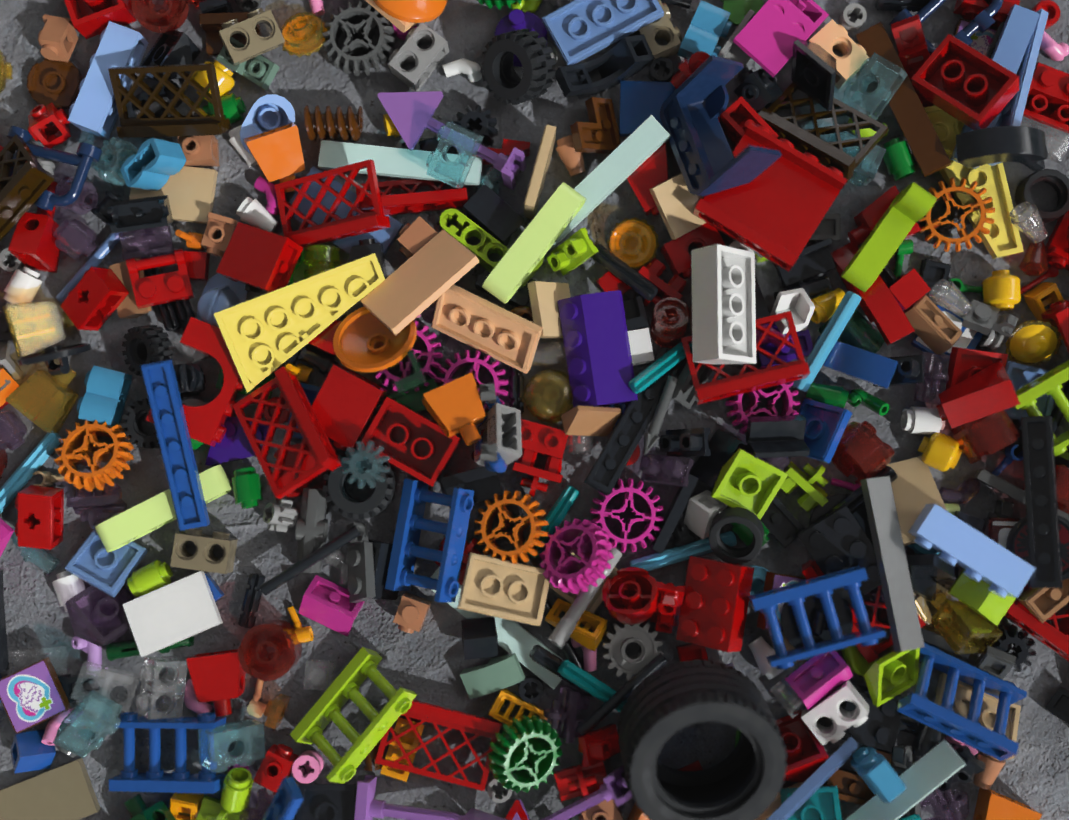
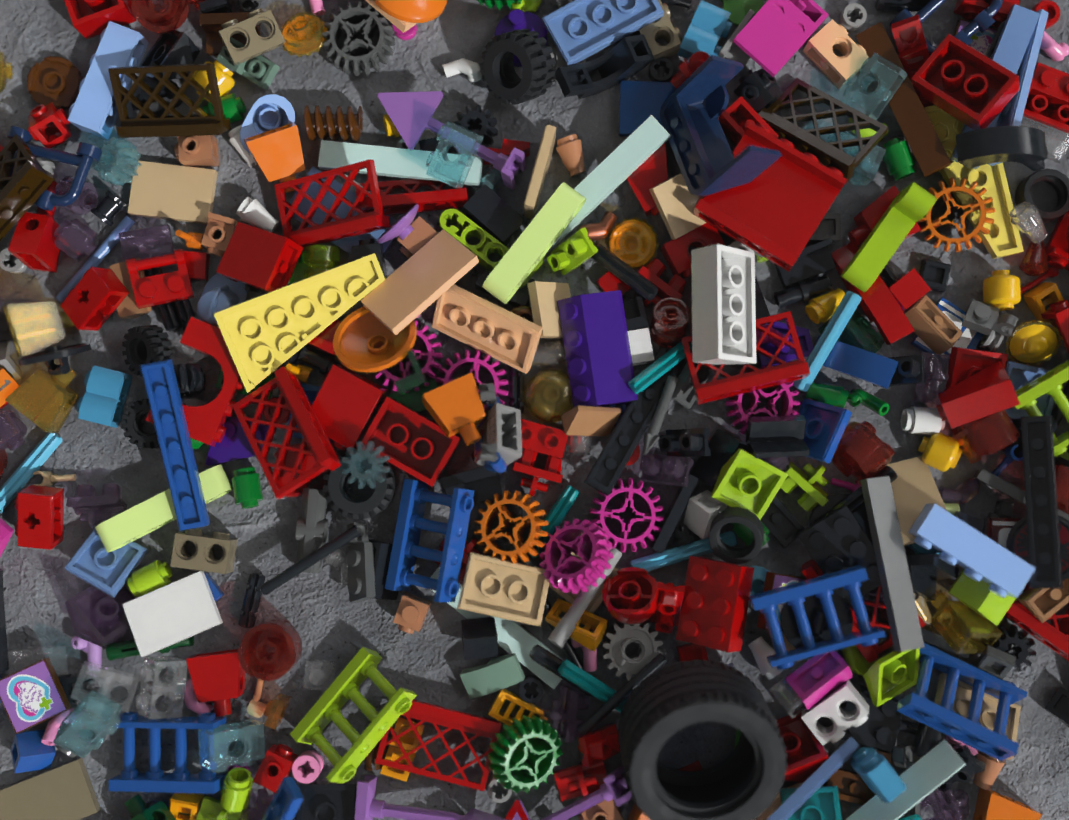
white brick [3,266,43,309] -> none
clear light blue pin [20,547,60,575] -> none
nougat brick [38,14,79,62] -> none
white brick [52,571,89,613] -> none
orange gear [54,420,134,492] -> none
black hinge [107,195,173,233] -> none
dark azure brick [120,138,186,191] -> none
dark pink arm [254,176,279,215] -> none
light grey gear [263,498,298,533] -> none
light orange hand [287,606,314,643] -> none
dark pink panel [299,575,365,636] -> none
light grey brick [388,23,449,92] -> none
reddish brown plate [570,97,621,154] -> none
white panel [770,288,815,334] -> none
black slope [791,40,836,111] -> none
green hand [894,239,913,278] -> none
clear cone [929,279,973,317] -> none
green hand [946,278,983,297] -> none
none -> medium lavender dish [376,203,419,244]
none -> copper arm [579,211,617,241]

